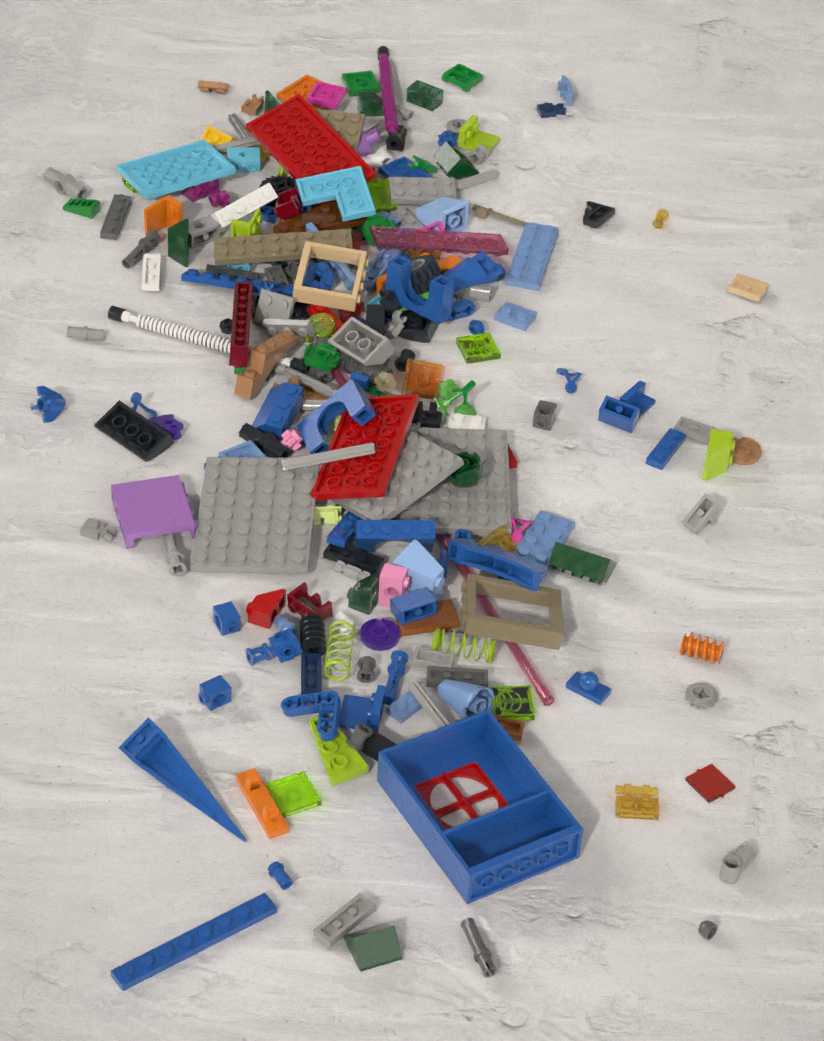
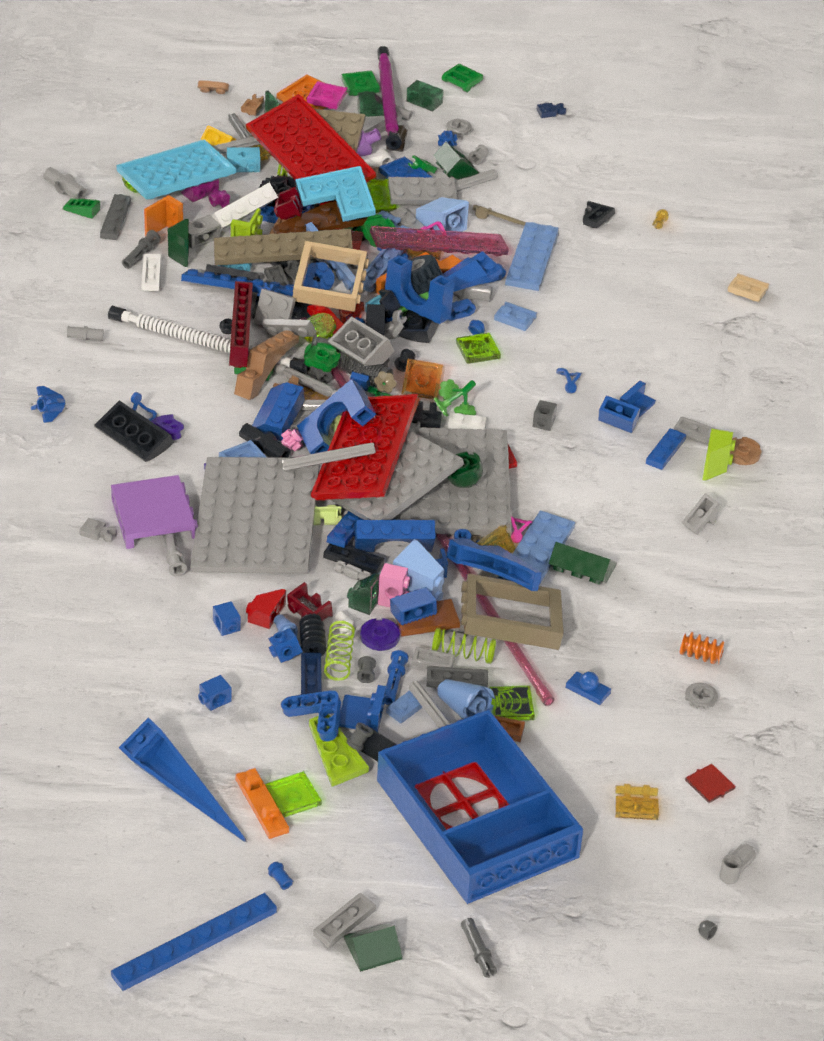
blue bush [245,643,271,666] -> none
lime bracket [458,115,500,152] -> none
medium blue slope [557,75,573,107] -> none

